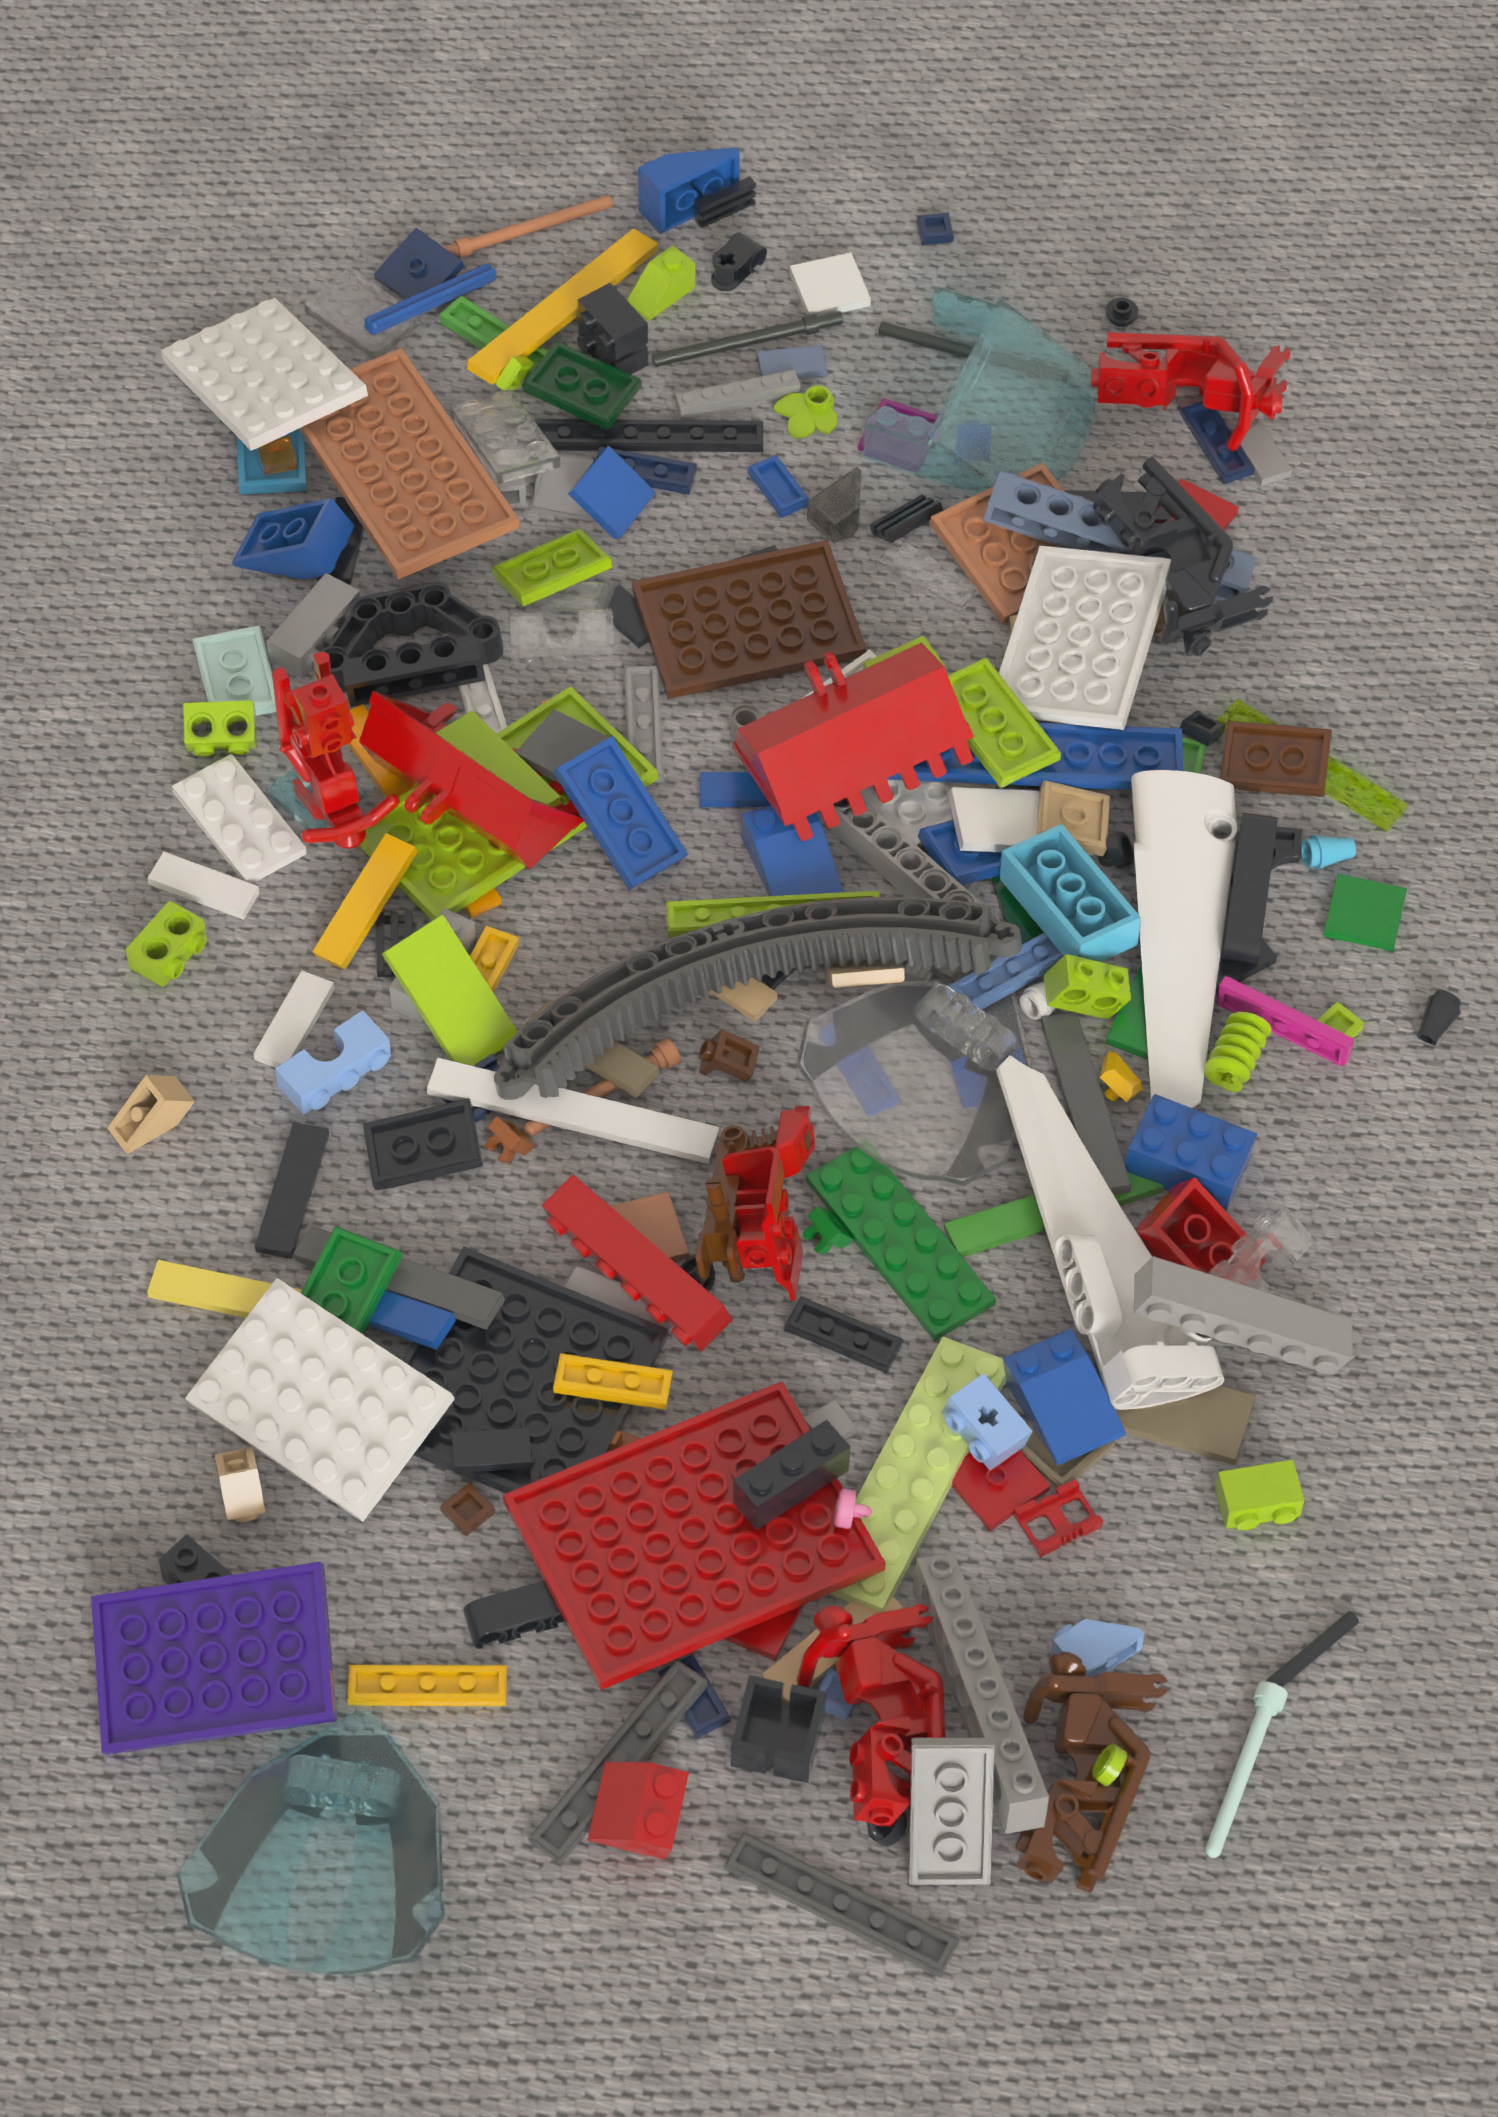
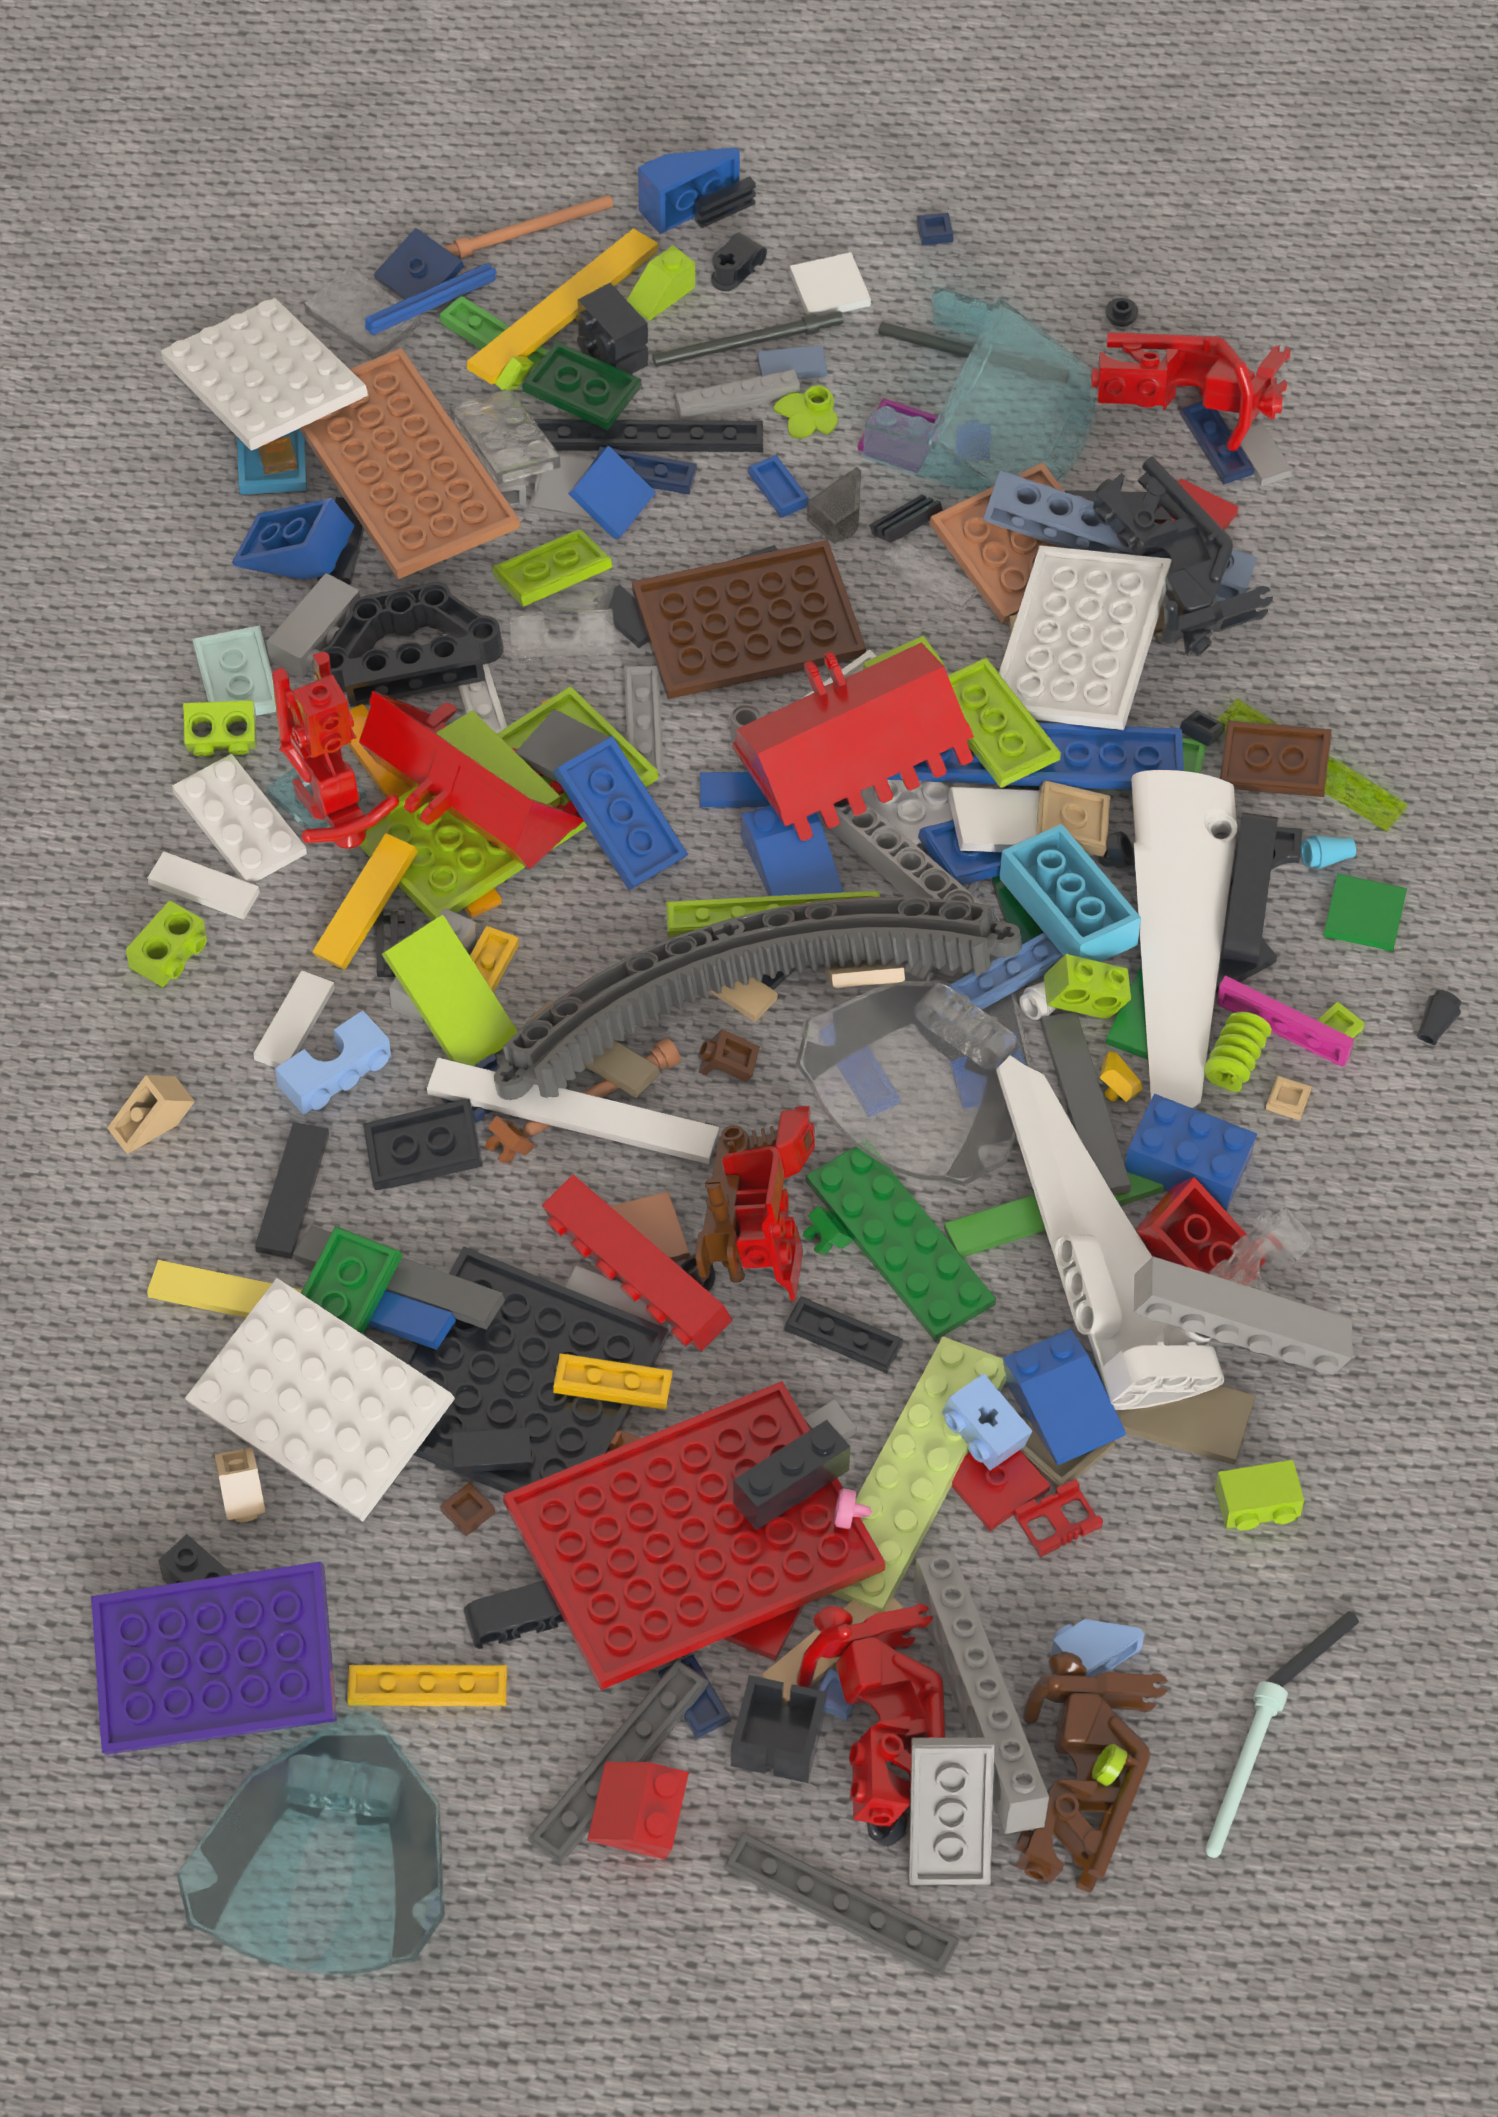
none -> tan tile [1266,1075,1312,1120]

